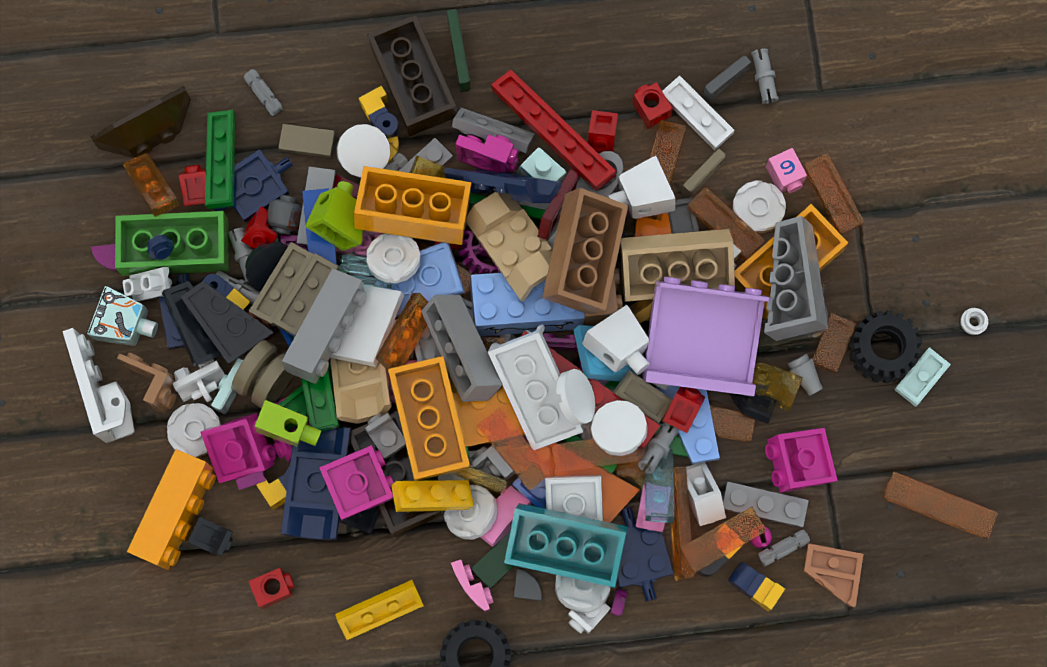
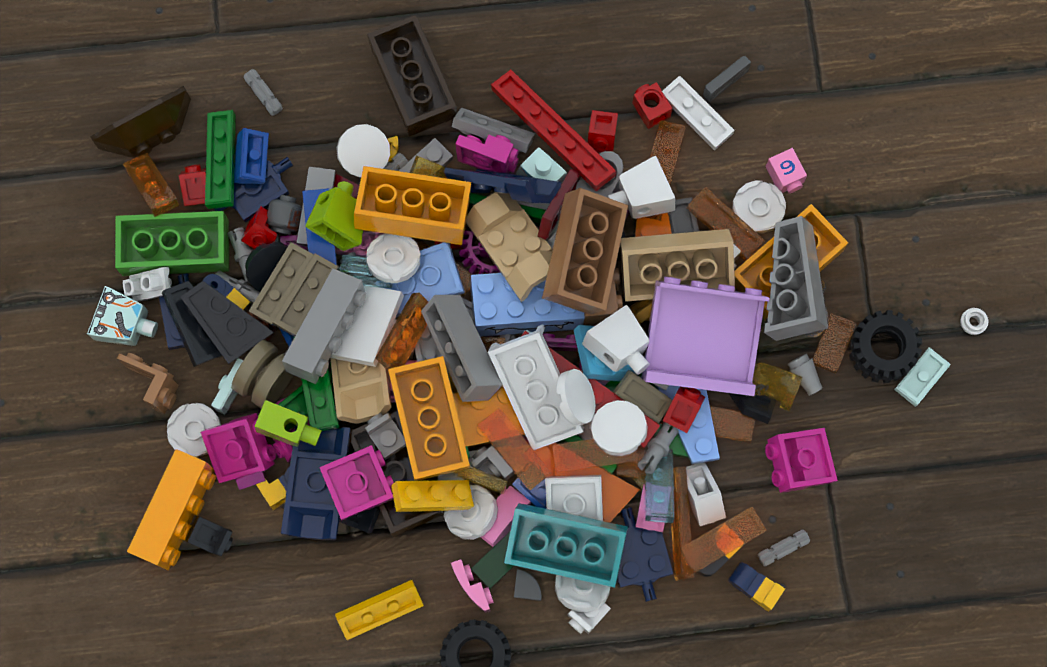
white plate [63,328,135,443] -> none
magenta tile [91,244,118,272] -> none
dark blue plate [147,235,174,260] -> none
white hips [172,360,225,402] -> none
red brick [248,568,295,609] -> none
dark tan tile [278,124,335,158] -> none
leg [359,86,399,139] -> none
dark green tile [447,9,471,93] -> none
magenta tile [610,588,628,618] -> none
dark tan tile [681,149,726,198] -> none
light grey plate [723,482,809,528] -> none
dark pink hinge [749,526,772,549] -> none
light grey pin [751,48,779,104] -> none
clear orange plate [803,153,864,235] -> none
nougat wing [803,543,864,608] -> none
clear orange tile [883,471,998,539] -> none
none -> blue slope [234,128,269,184]

